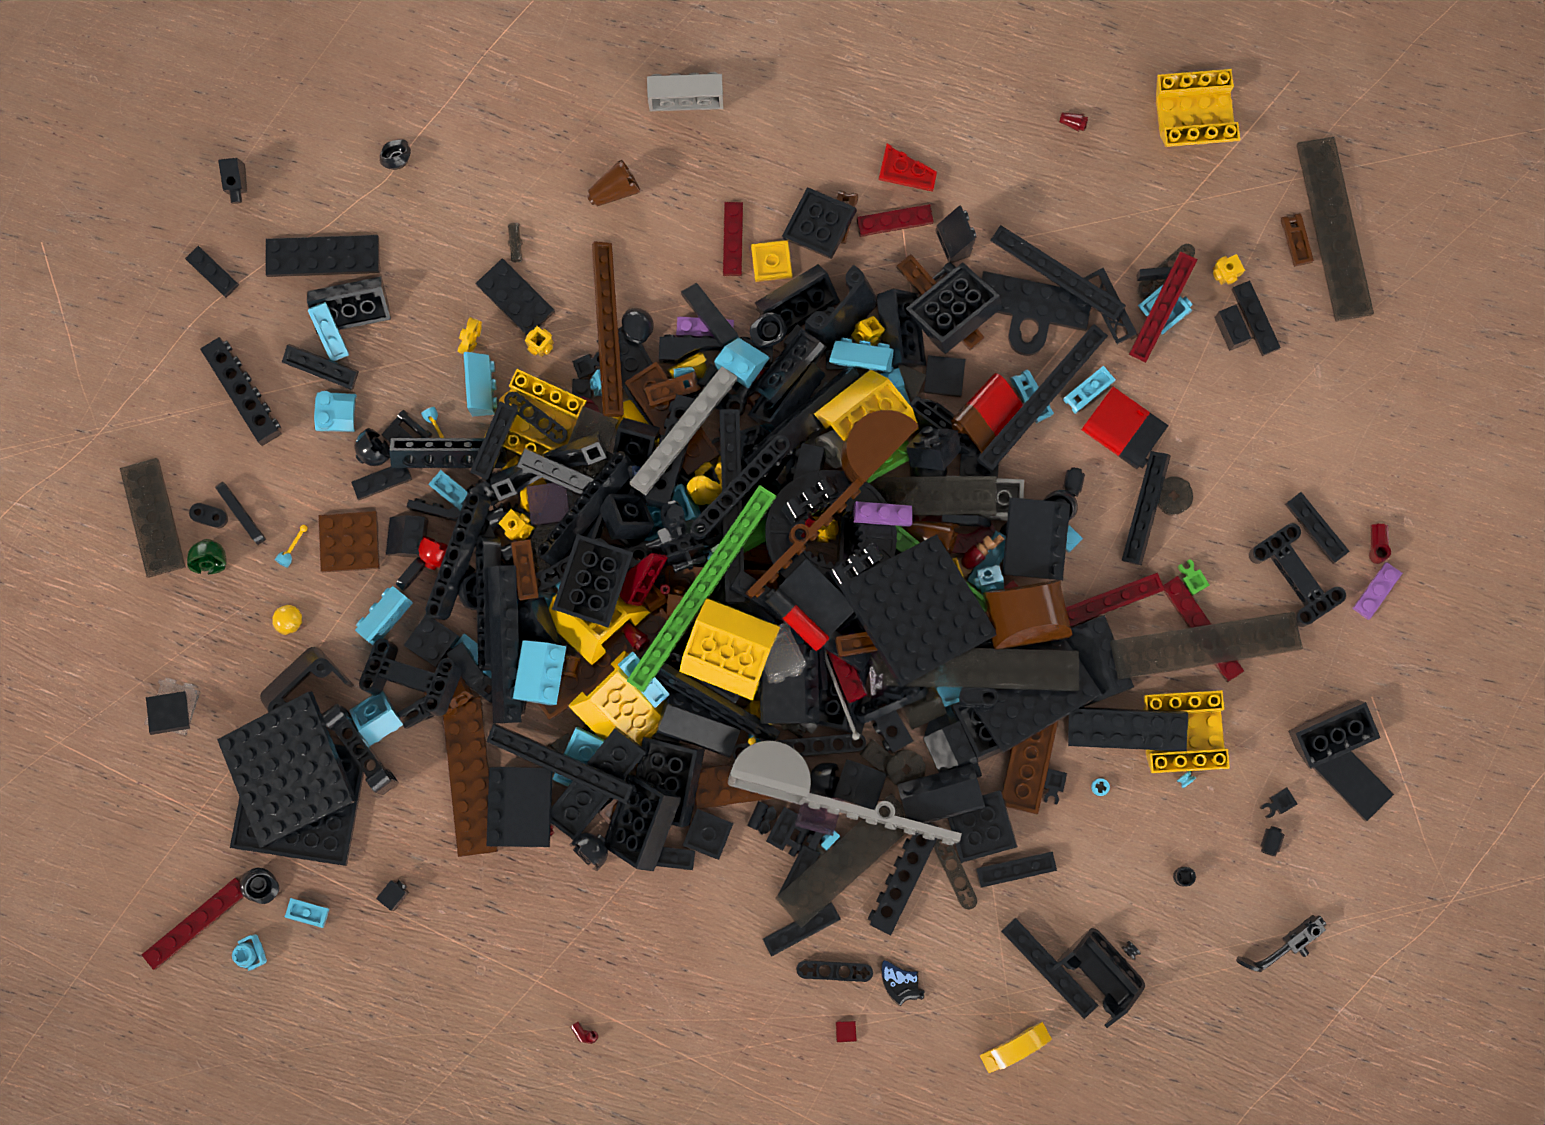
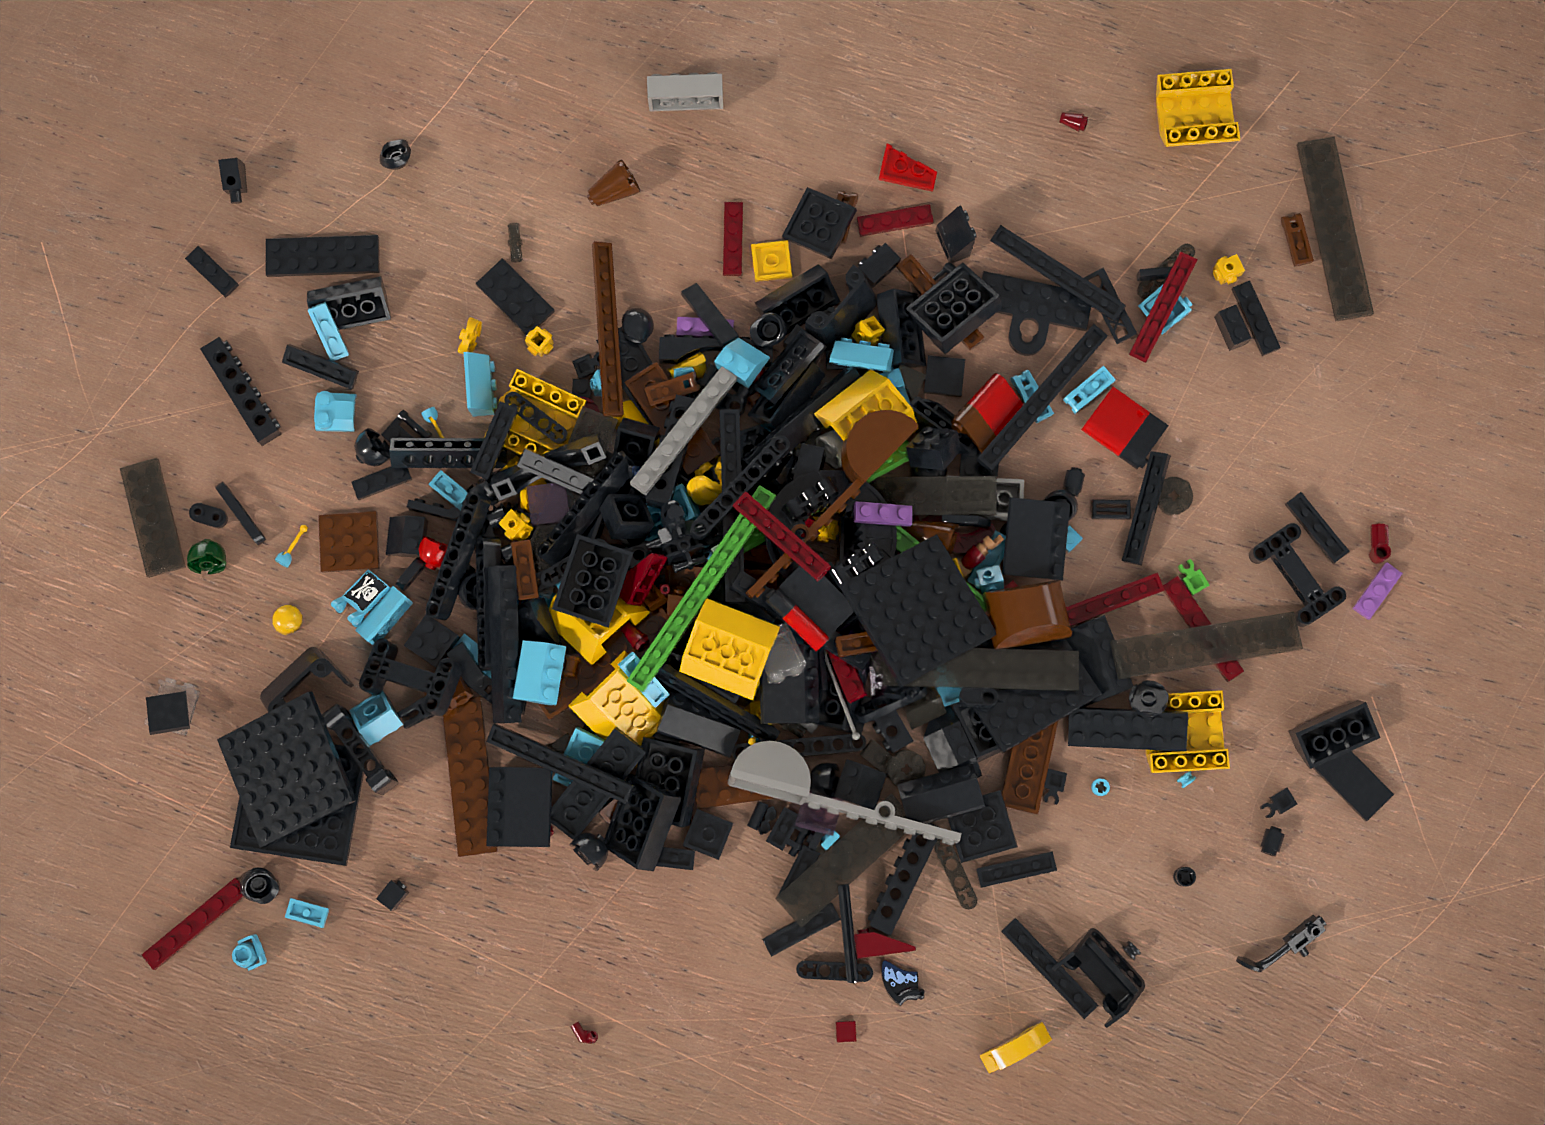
none -> flag [331,569,391,627]
none -> dark red plate [732,491,831,582]
none -> black axle [838,884,859,983]
none -> dark red slope [854,928,916,959]
none -> black brick [858,243,901,288]
none -> black tile [1091,499,1131,520]
none -> black tile [1129,680,1169,717]

